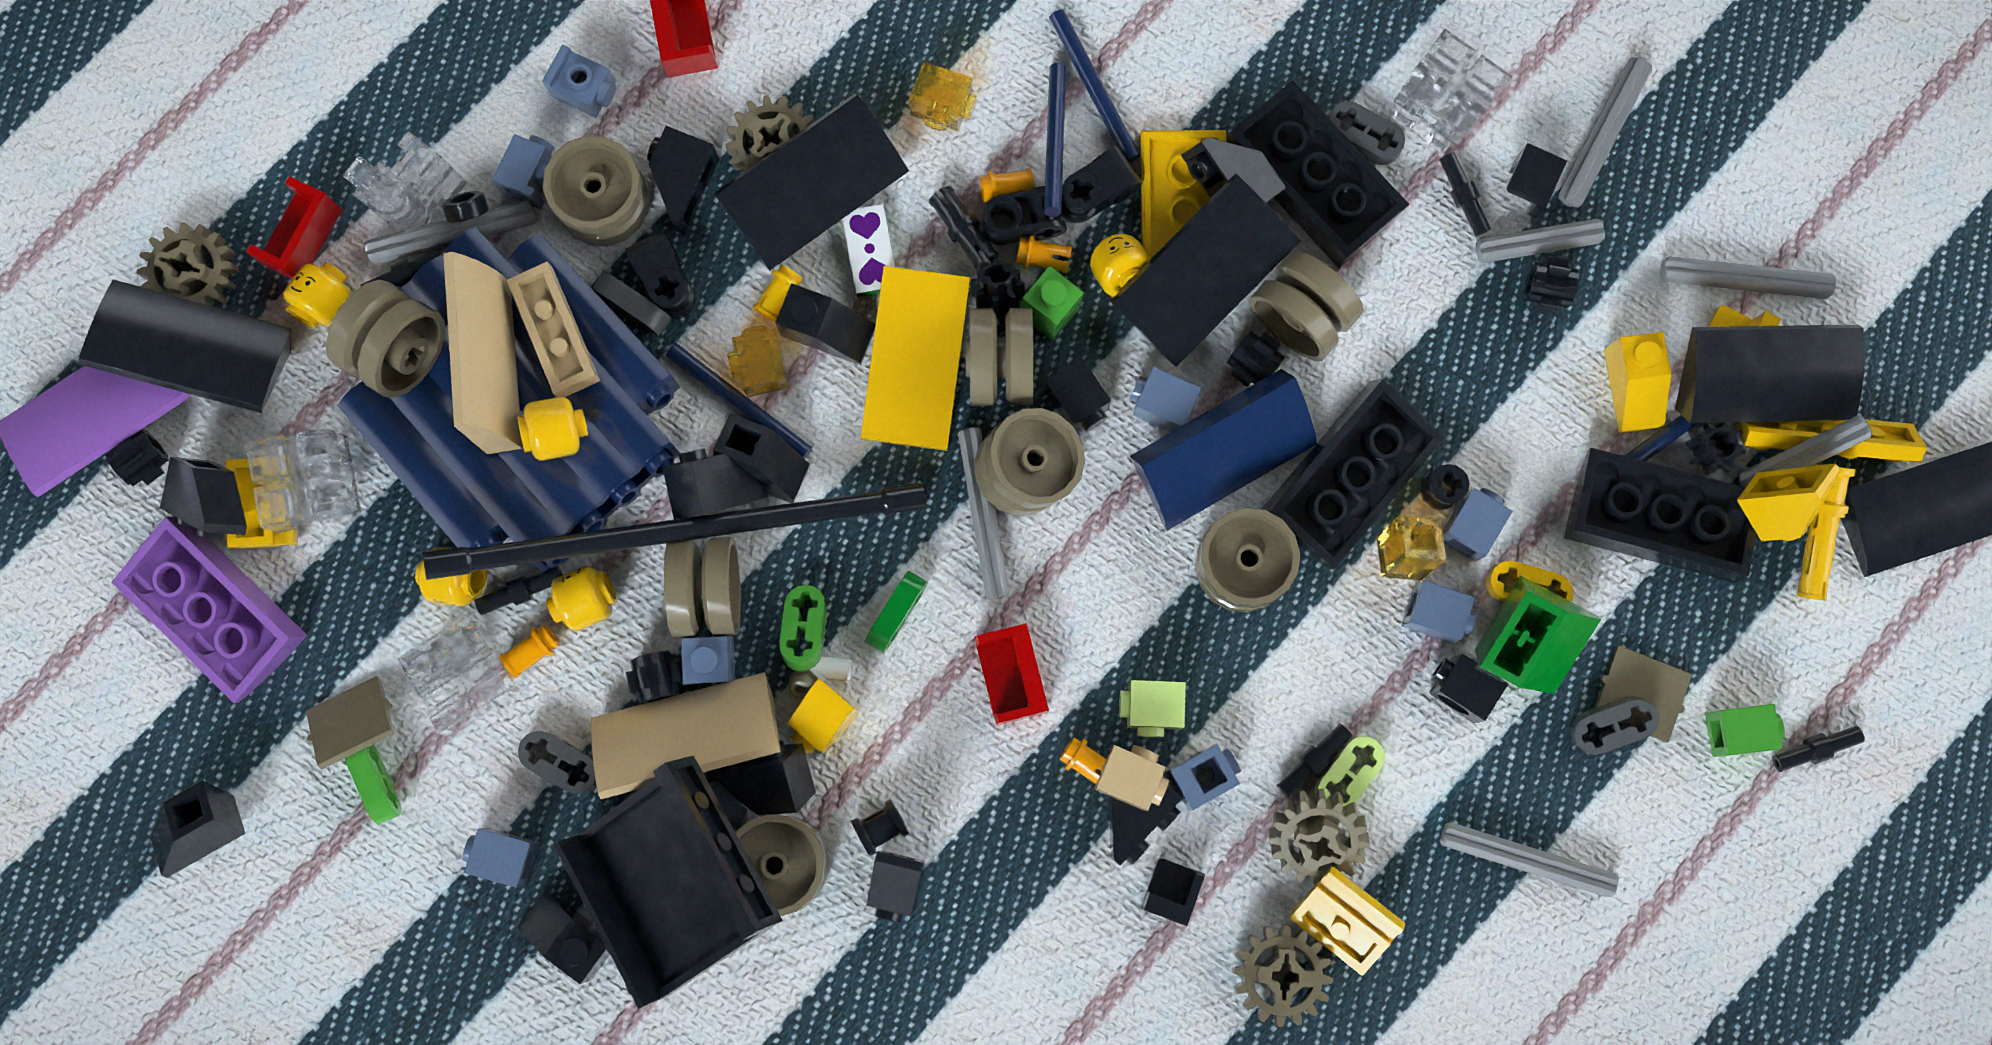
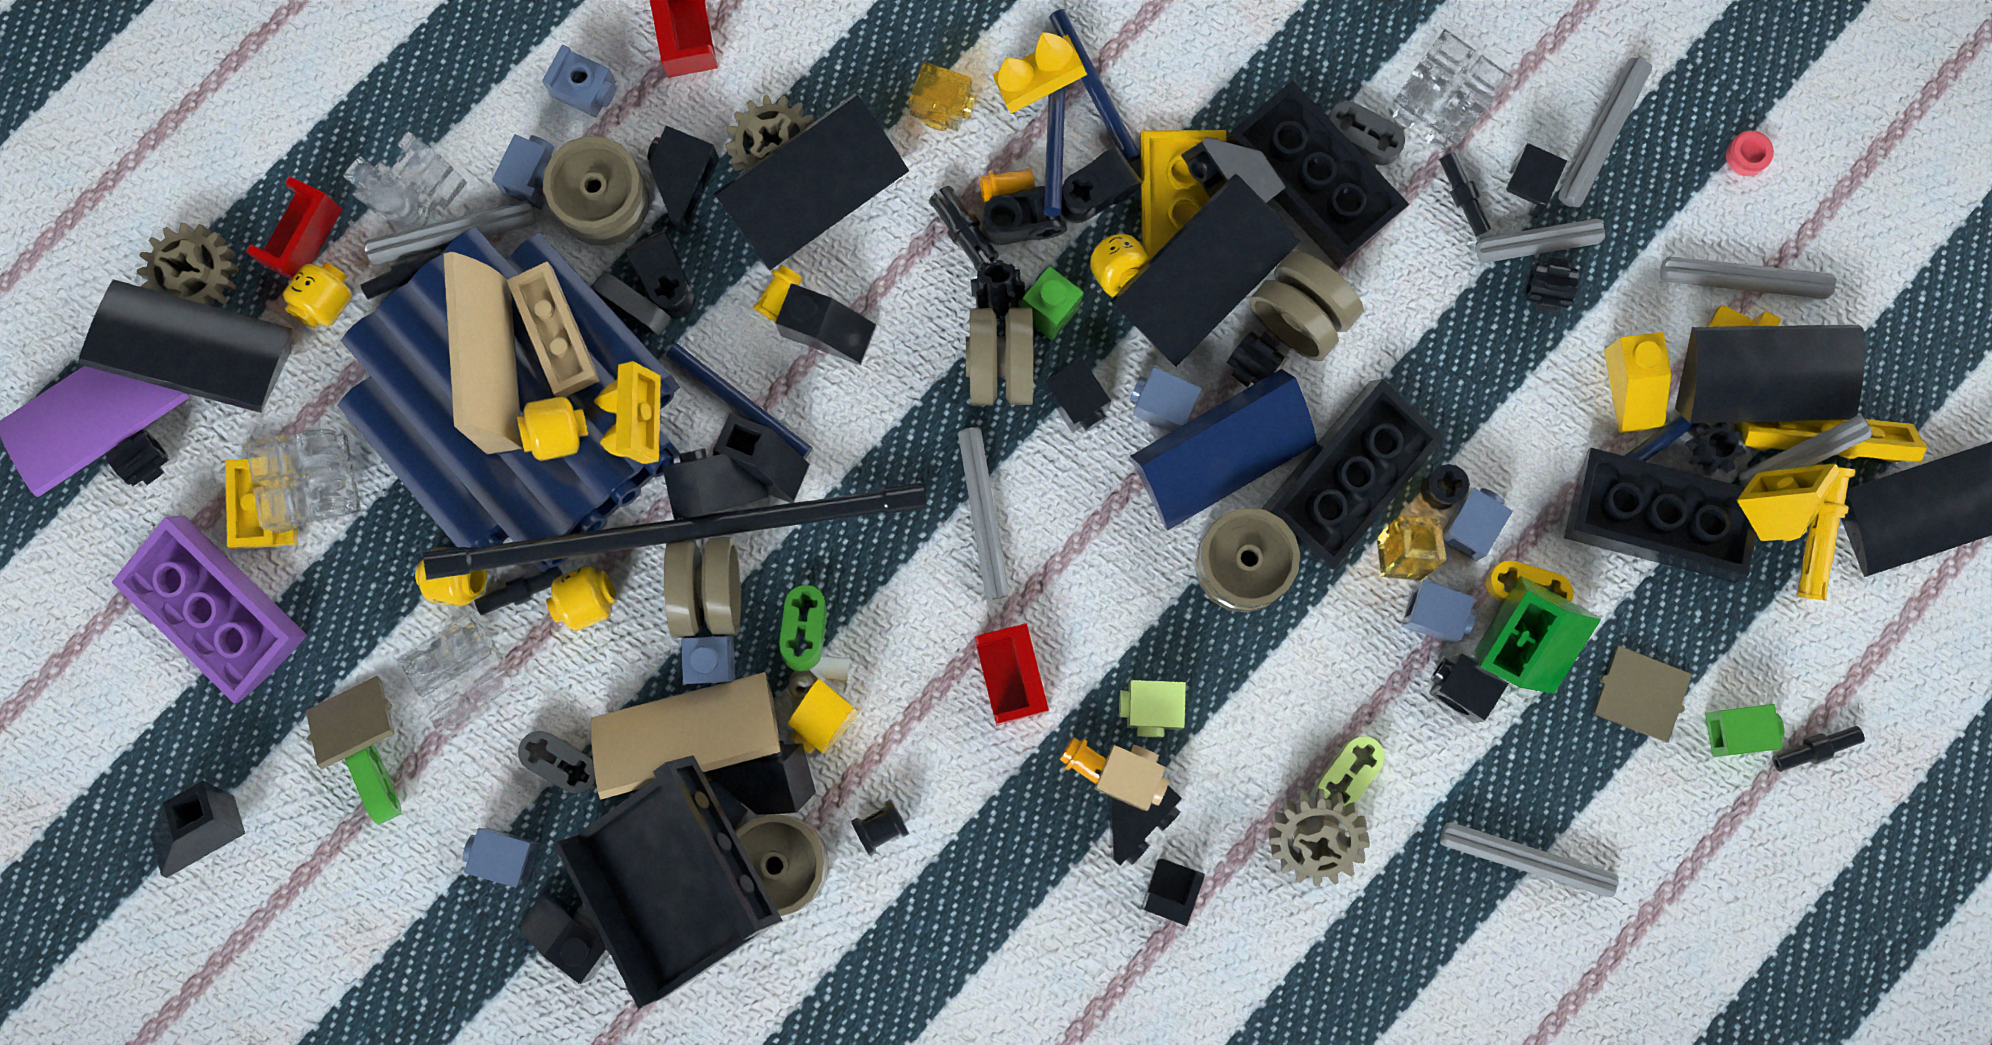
black slope [160,457,247,540] -> none
dark tan wheel [326,280,445,398] -> none
black tile [442,191,489,222] -> none
light orange pin [499,624,560,678] -> none
black gear [625,650,683,704] -> none
clear yellow brick [727,326,790,397] -> none
white tile [842,204,895,297] -> none
yellow tile [860,266,970,451] -> none
green beam [865,570,928,654] -> none
black slope [866,851,925,922] -> none
dark tan wheel [974,408,1085,516] -> none
light orange pin [1016,235,1072,274] -> none
sand blue brick [1167,744,1241,811] -> none
dark tan gear [1231,924,1334,1027] -> none
black bar [1276,723,1353,798] -> none
plate [1289,865,1405,976] -> none
dark grey beam [1570,696,1659,755] -> none
none -> yellow tile [594,361,661,464]
none -> yellow tile [992,32,1087,114]
none -> coral tile [1726,131,1774,176]

